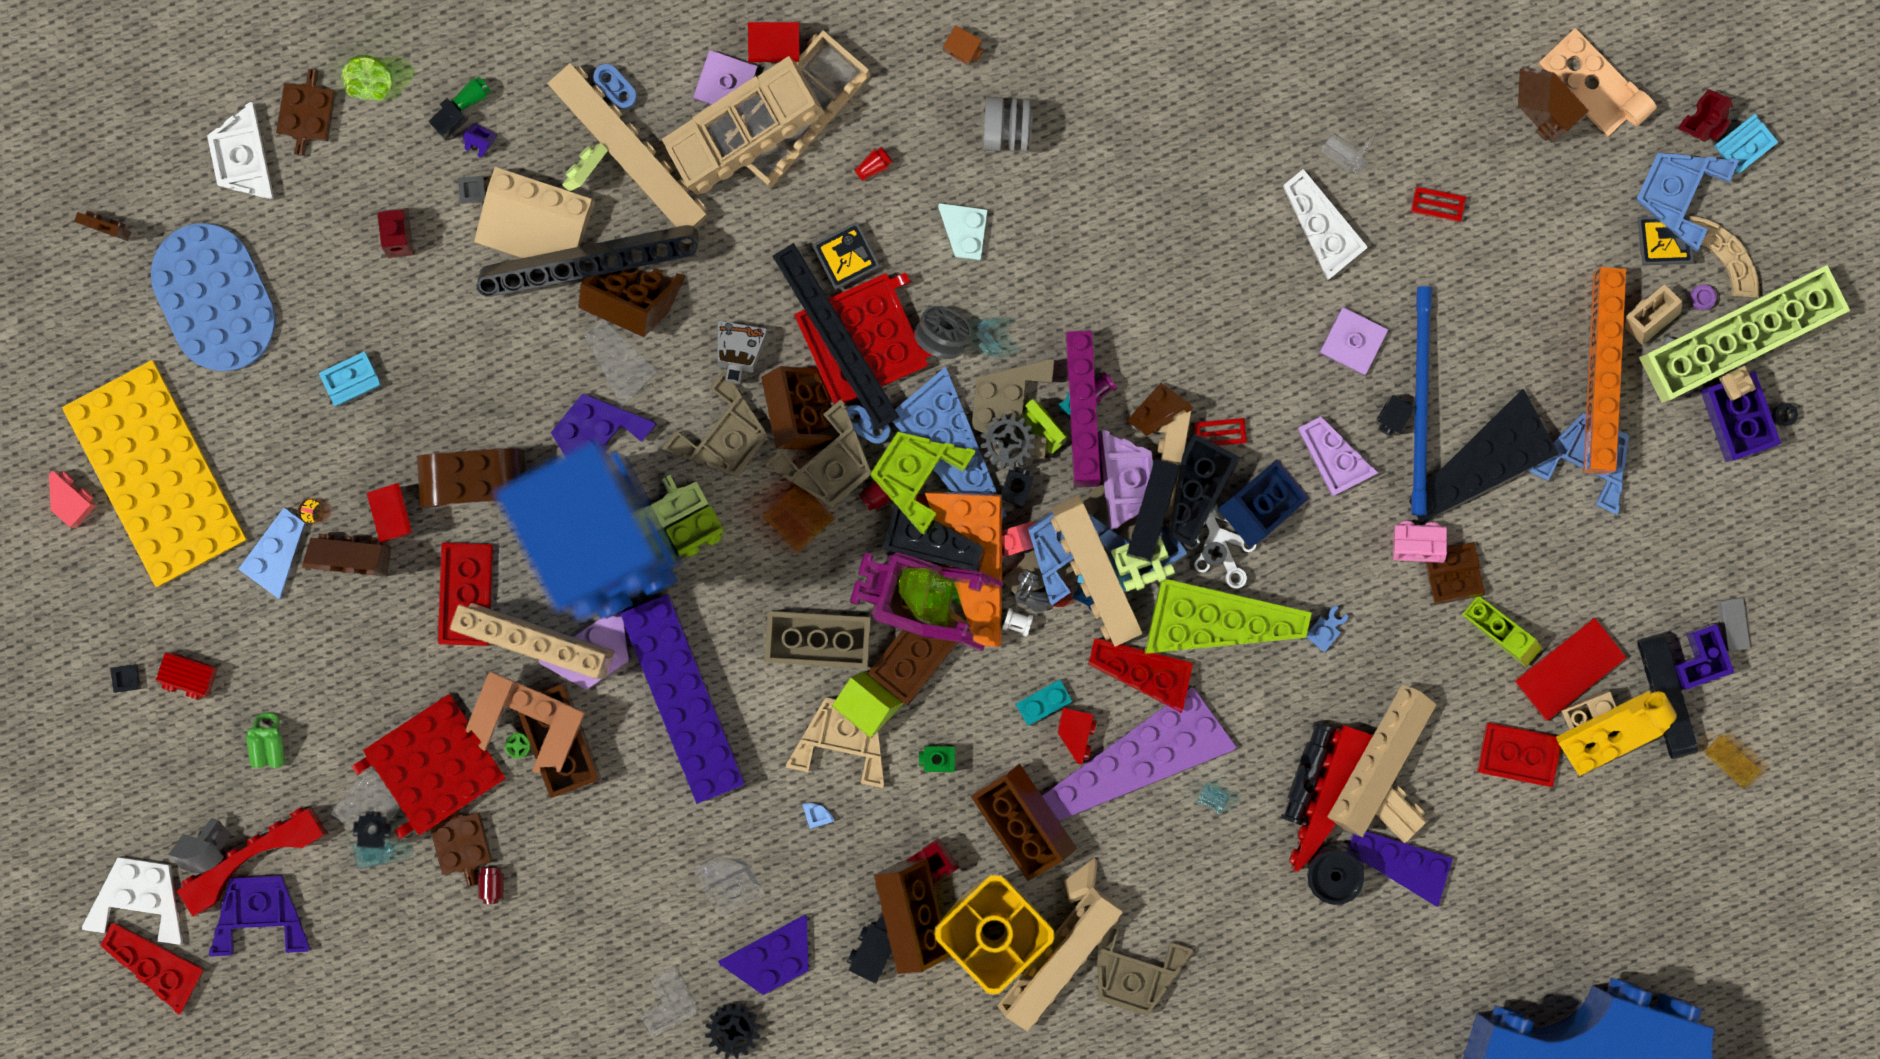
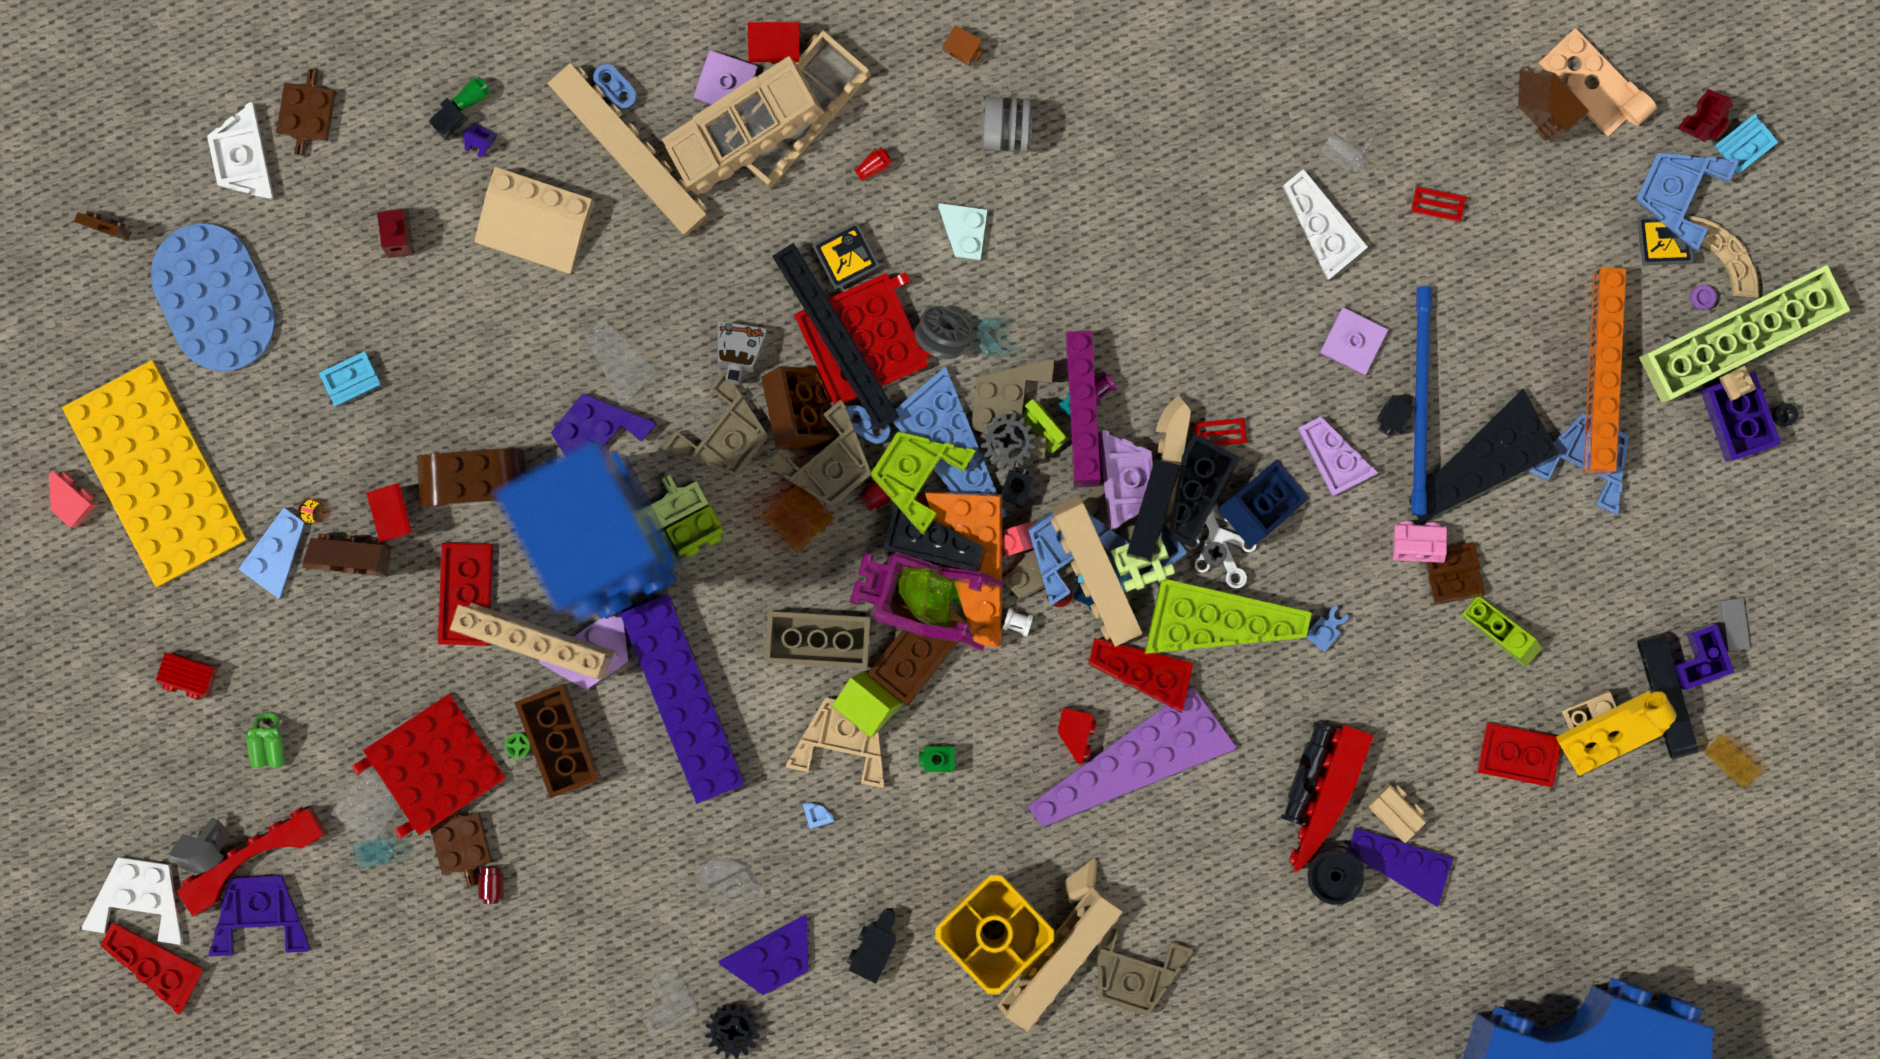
black tile [110,664,141,693] -> none
clear neon green plate [341,55,393,101] -> none
black brick [353,811,391,849] -> none
dark grey tile [458,176,486,204] -> none
nougat wedge [466,671,586,773] -> none
black beam [476,225,699,297] -> none
yellowish green plate [562,143,608,191] -> none
reddish brown wedge [578,267,685,337] -> none
reddish brown brick [874,858,951,974] -> none
dark red cylinder [906,839,960,884] -> none
reddish brown brick [970,763,1077,881] -> none
dark grey piece [1015,569,1049,612] -> none
teal plate [1015,679,1072,726] -> none
reddish brown wing [1127,383,1193,436] -> none
clear light blue bush [1196,783,1229,814] -> none
tan brick [1328,685,1436,837] -> none
red tile [1514,618,1626,721] -> none
tan brick [1625,284,1682,345] -> none

